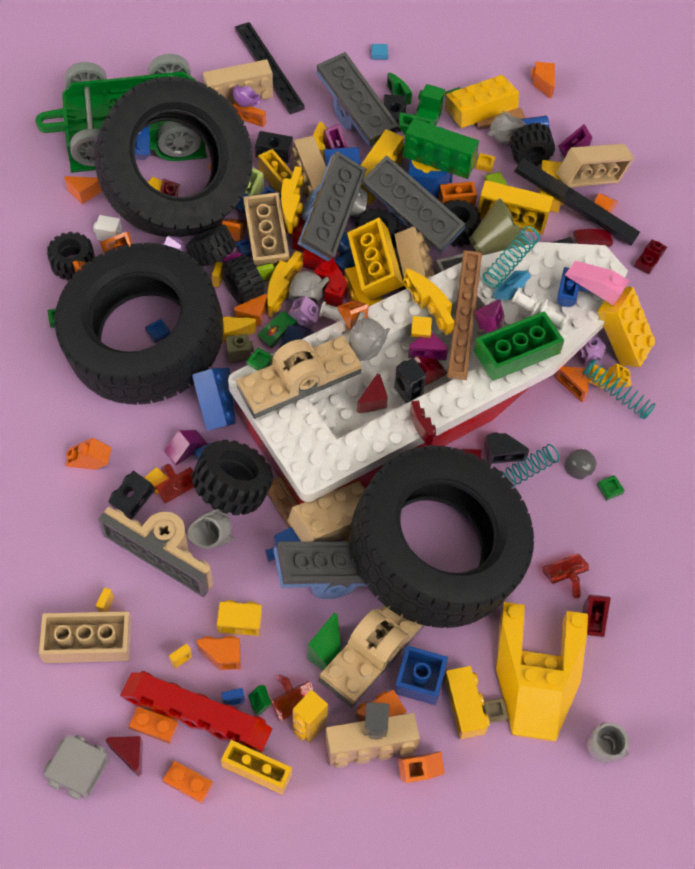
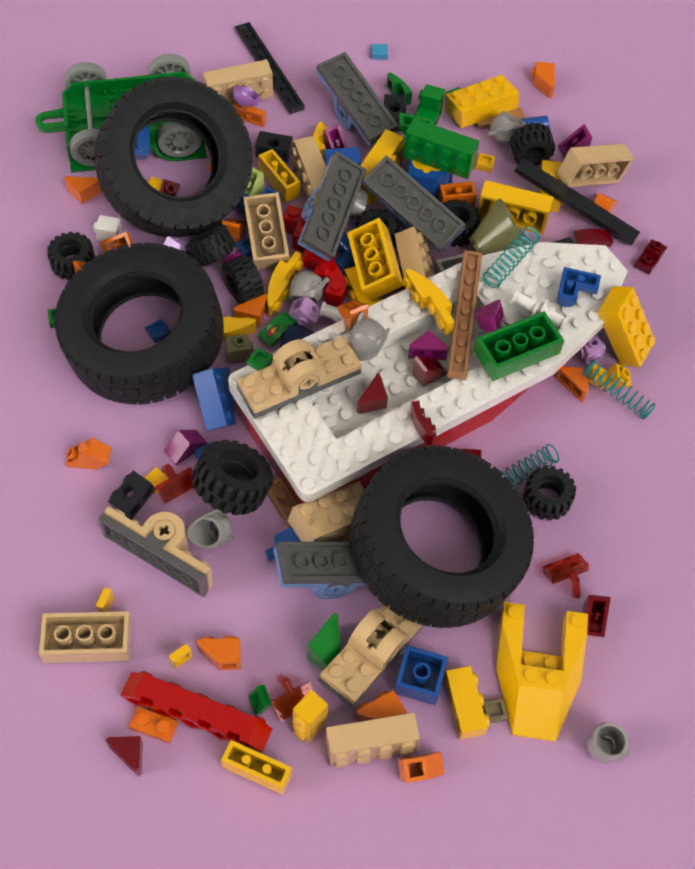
light grey brick [44,735,110,800] -> none
orange plate [163,760,213,804] -> none
yellow tile [212,262,223,288] -> none
yellow brick [217,600,262,636] -> none
blue tile [221,688,245,706] -> none
lime tile [257,263,274,282] -> none
yellow slope [281,166,305,234] -> none
dark grey brick [364,702,389,740] -> none
black brick [394,358,426,403] -> none
yellow tile [411,316,432,338] -> none
lime tile [484,171,507,185] -> none
black slope [484,432,529,464] -> none
dark azure plate [492,271,531,301] -> none
bright pink slope [565,261,629,306] -> none
dark grey hair [565,449,597,479] -> none
green tile [597,475,625,501] -> none
none -> black tyre [523,466,576,521]

